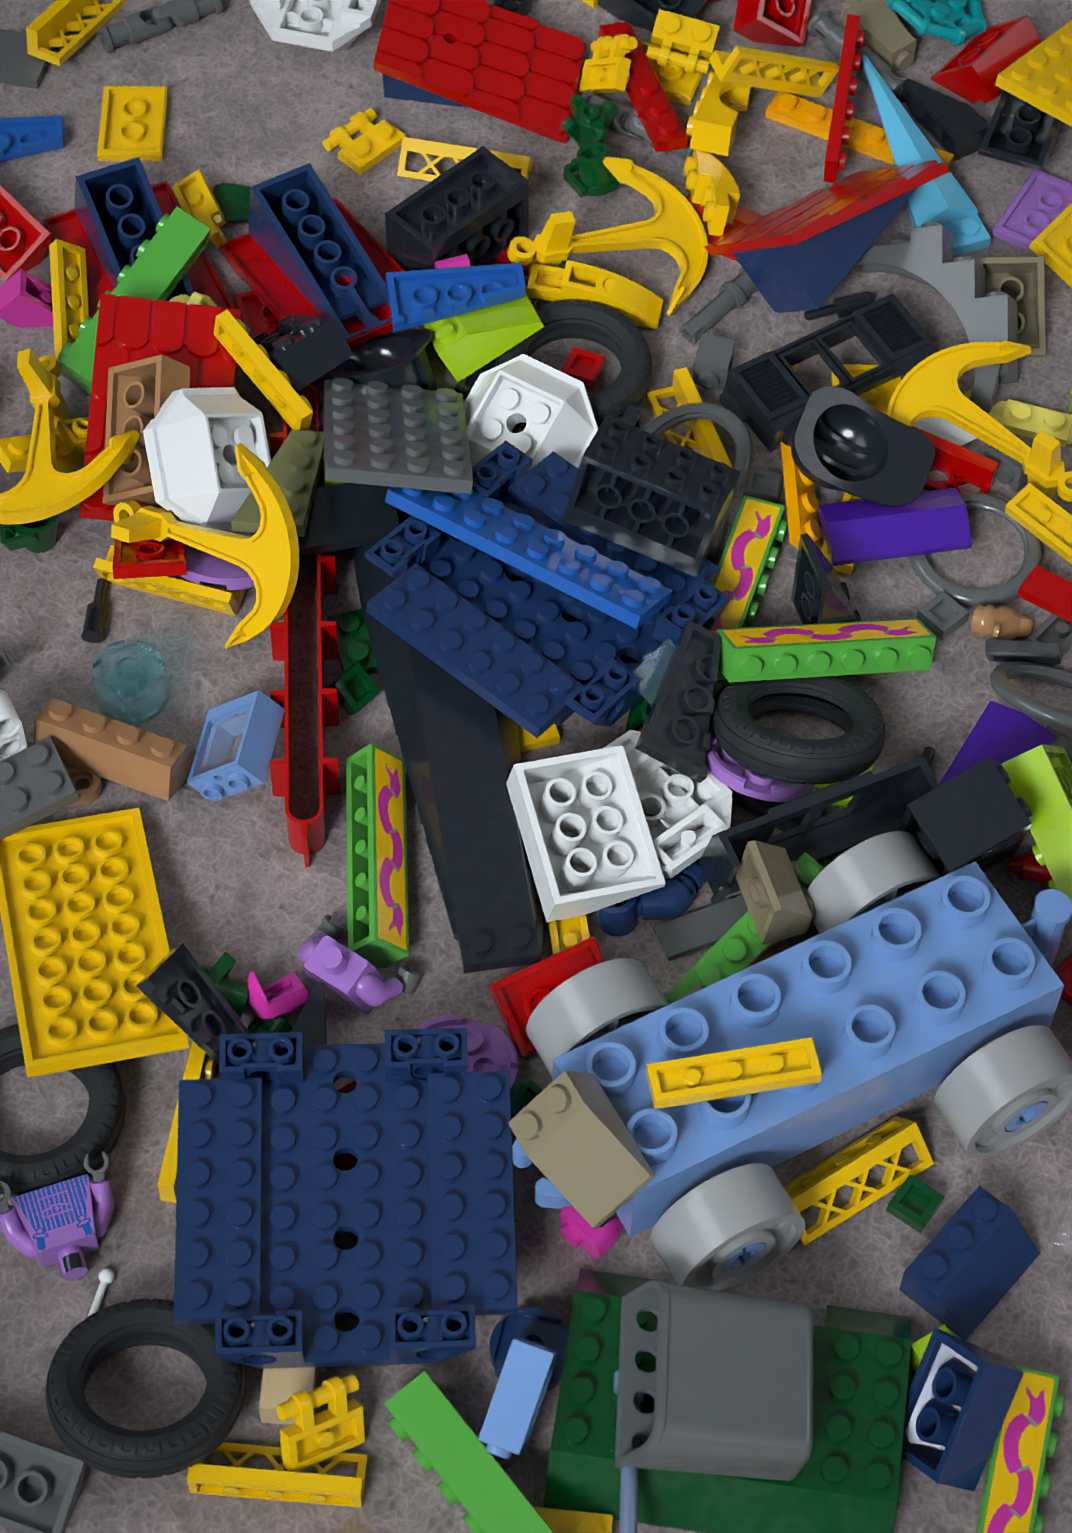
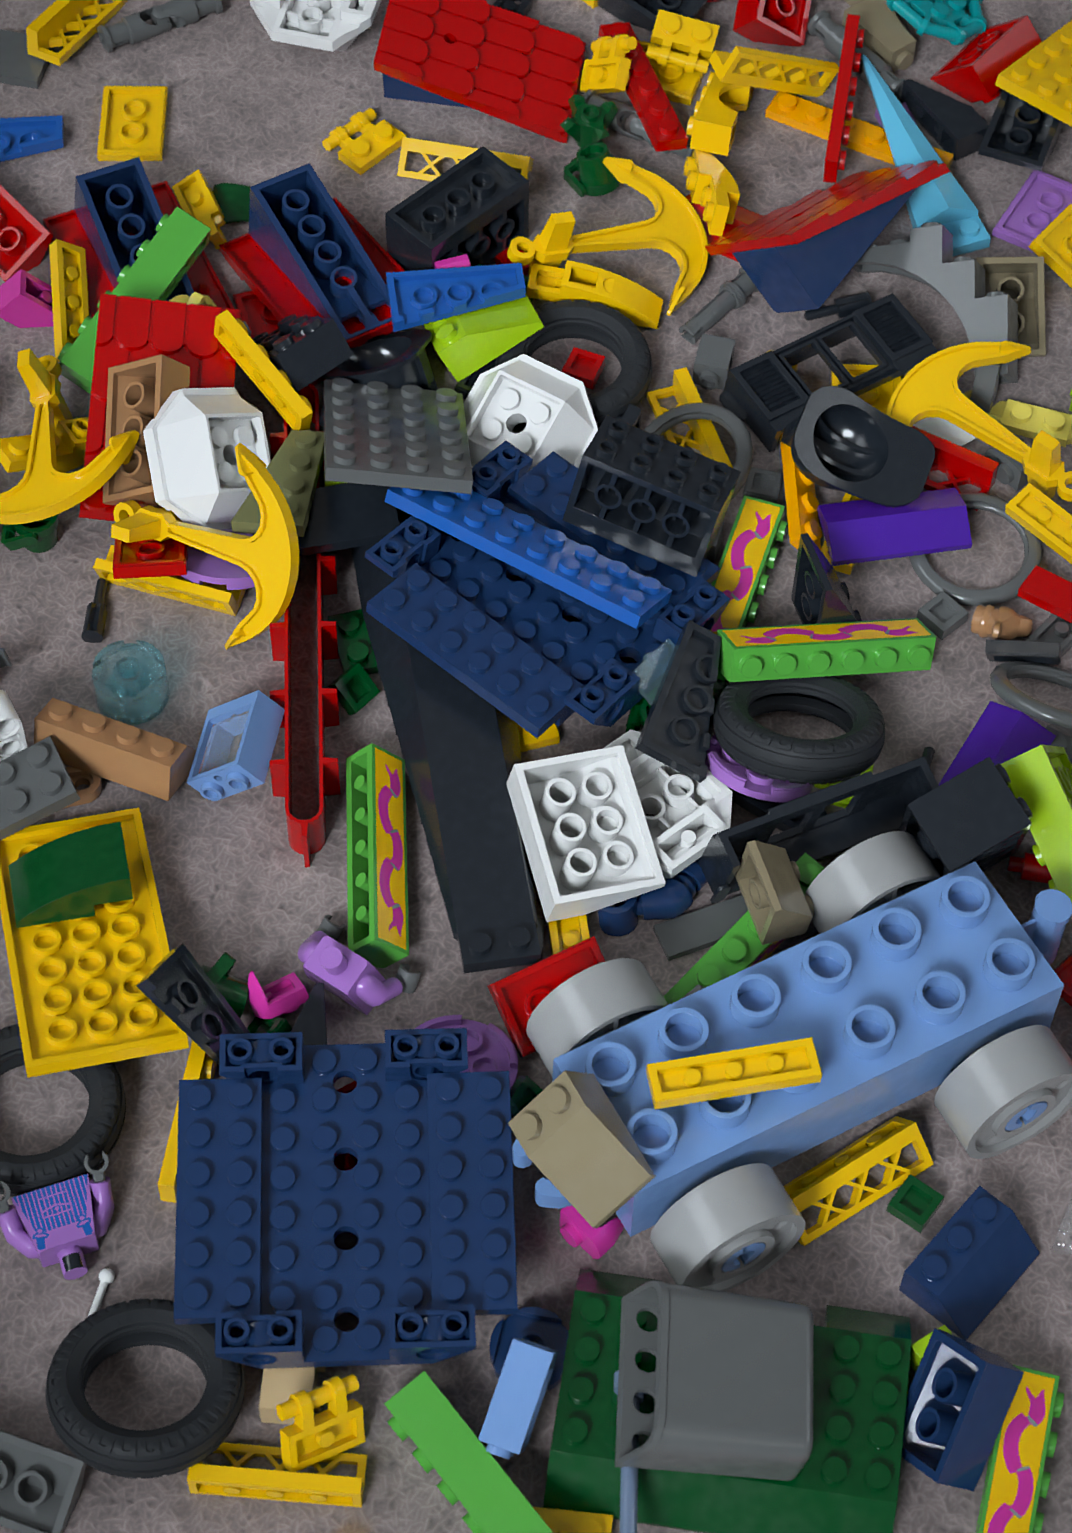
none -> dark green slope [8,822,133,928]

